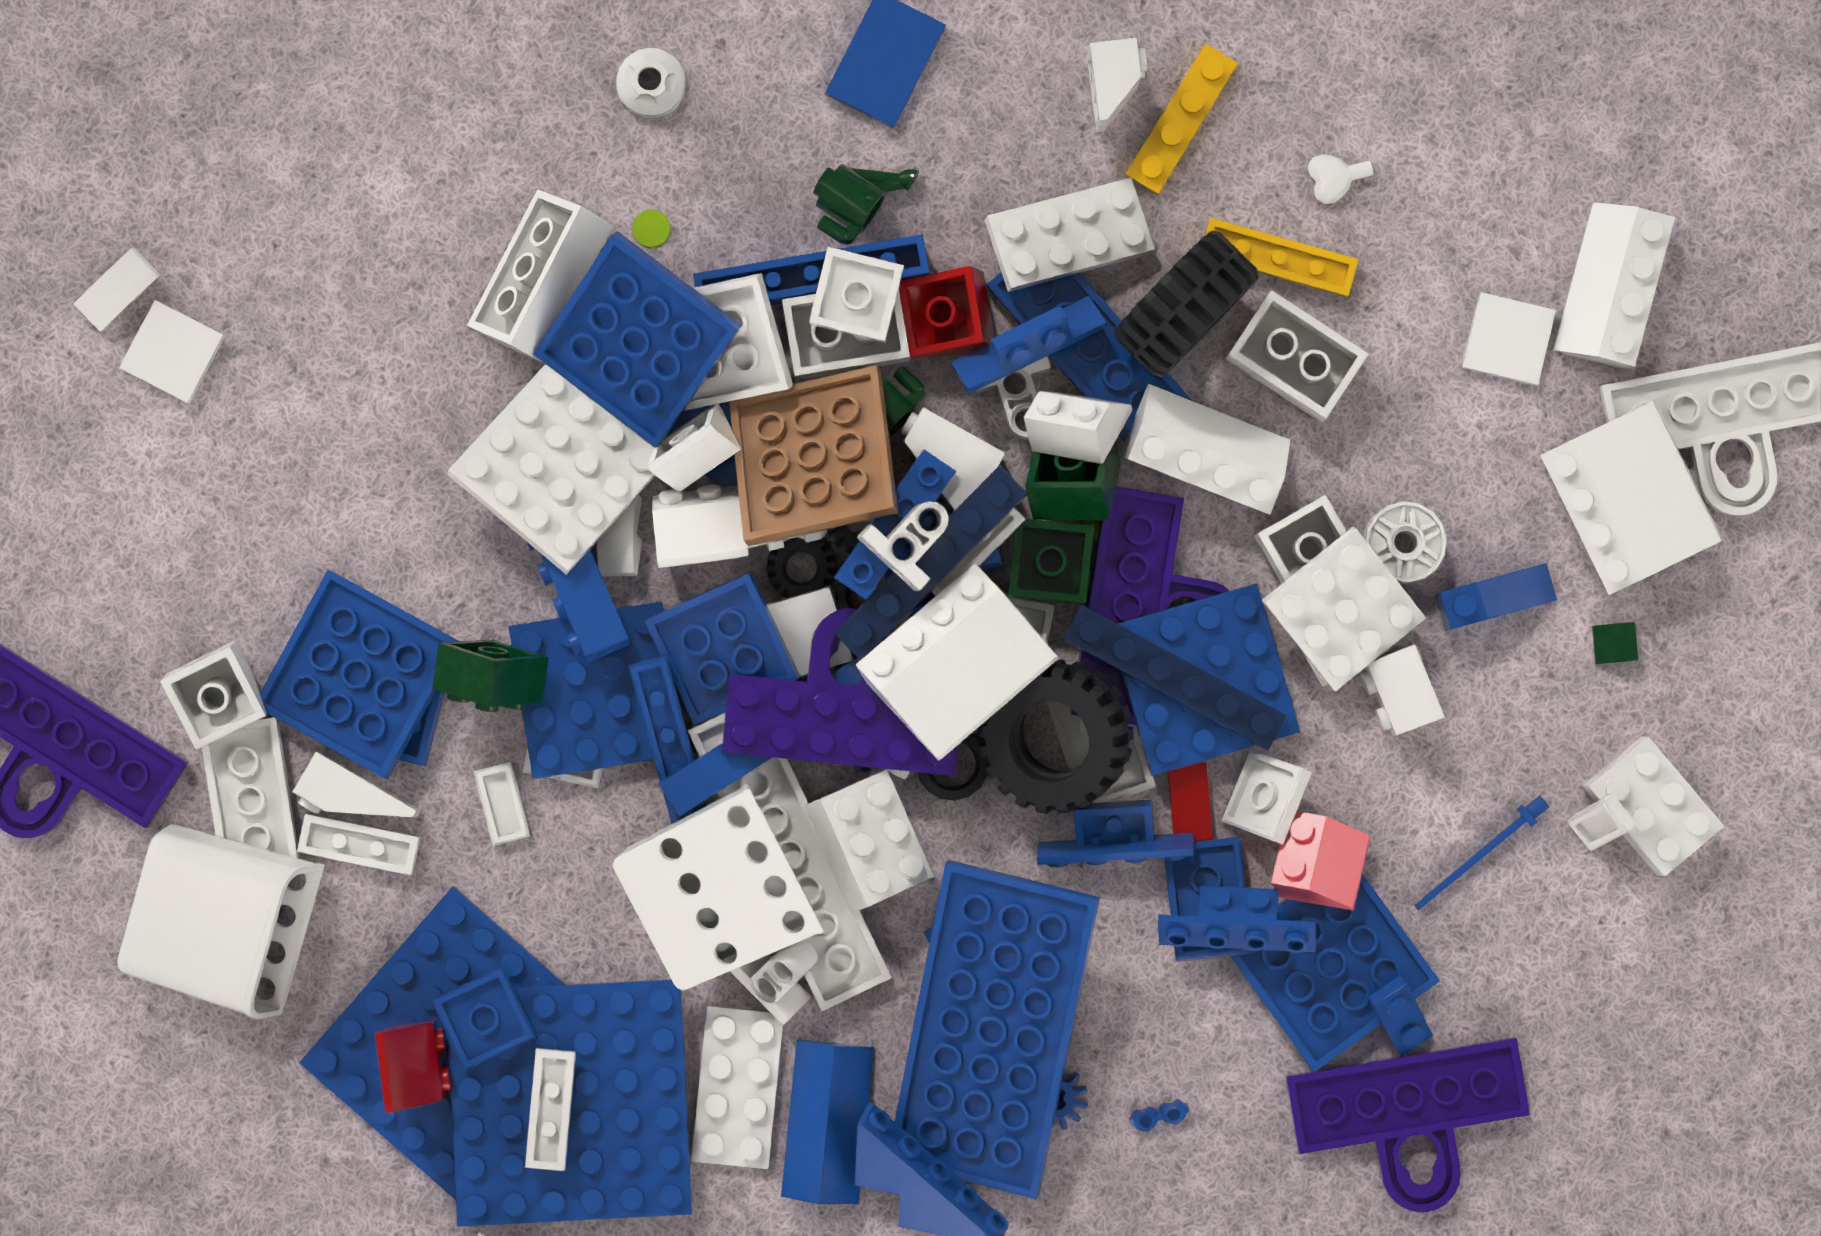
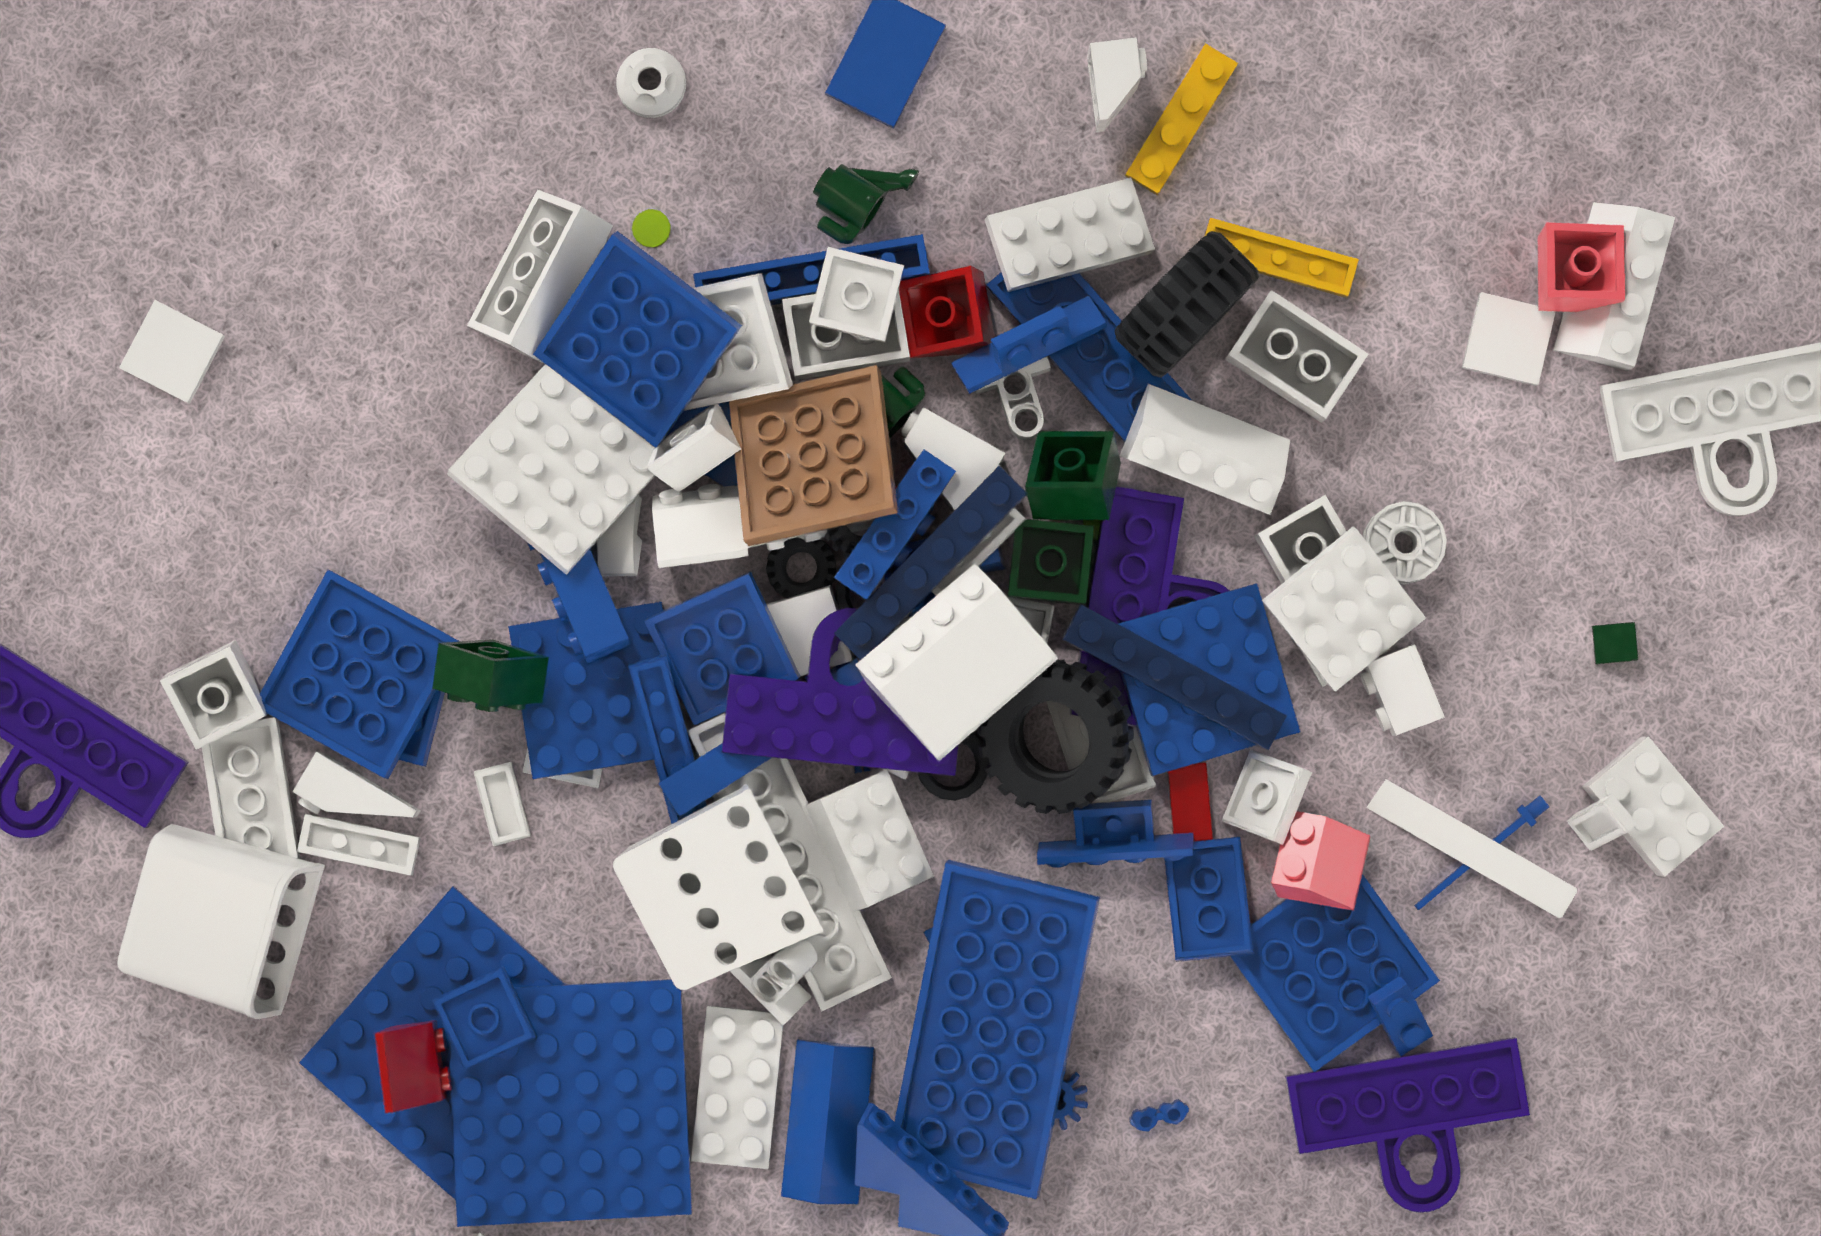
white slope [74,247,160,332] -> none
white plate [525,1048,576,1171] -> none
white tile [857,502,948,591] -> none
white slope [1024,391,1132,464] -> none
blue bracket [1158,886,1316,953] -> none
white rock [1308,154,1373,204] -> none
blue slope [1435,563,1557,631] -> none
white slope [1540,401,1723,595] -> none
none -> white sticker [1366,779,1577,918]
none -> coral slope [1537,222,1625,312]

